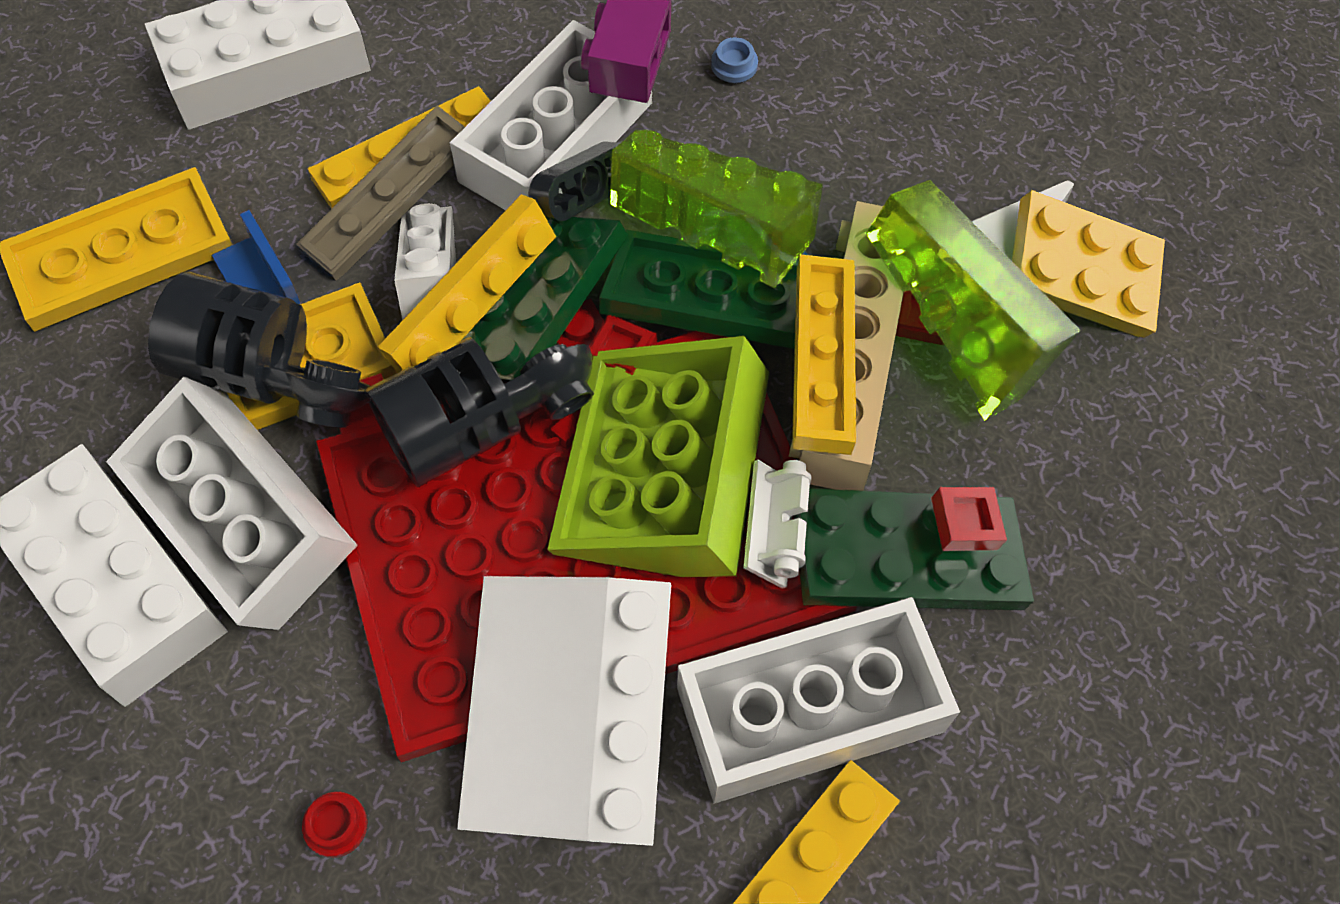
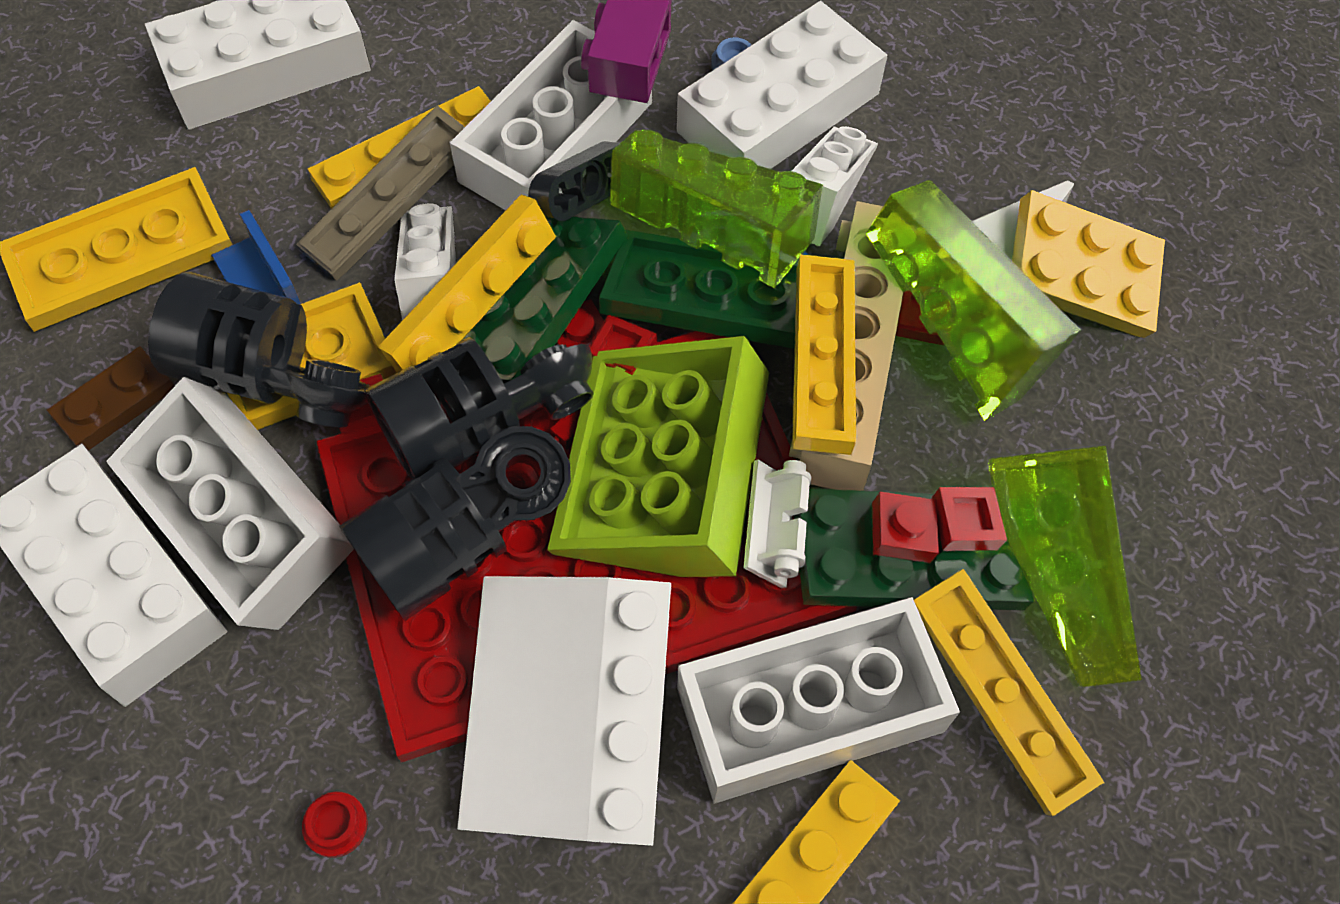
none -> reddish brown plate [47,346,175,451]
none -> black cylinder [339,426,571,621]
none -> white brick [677,0,887,190]
none -> white slope [773,127,878,246]
none -> red plate [872,492,939,563]
none -> yellow plate [913,569,1104,816]
none -> clear neon green wedge [988,446,1142,687]

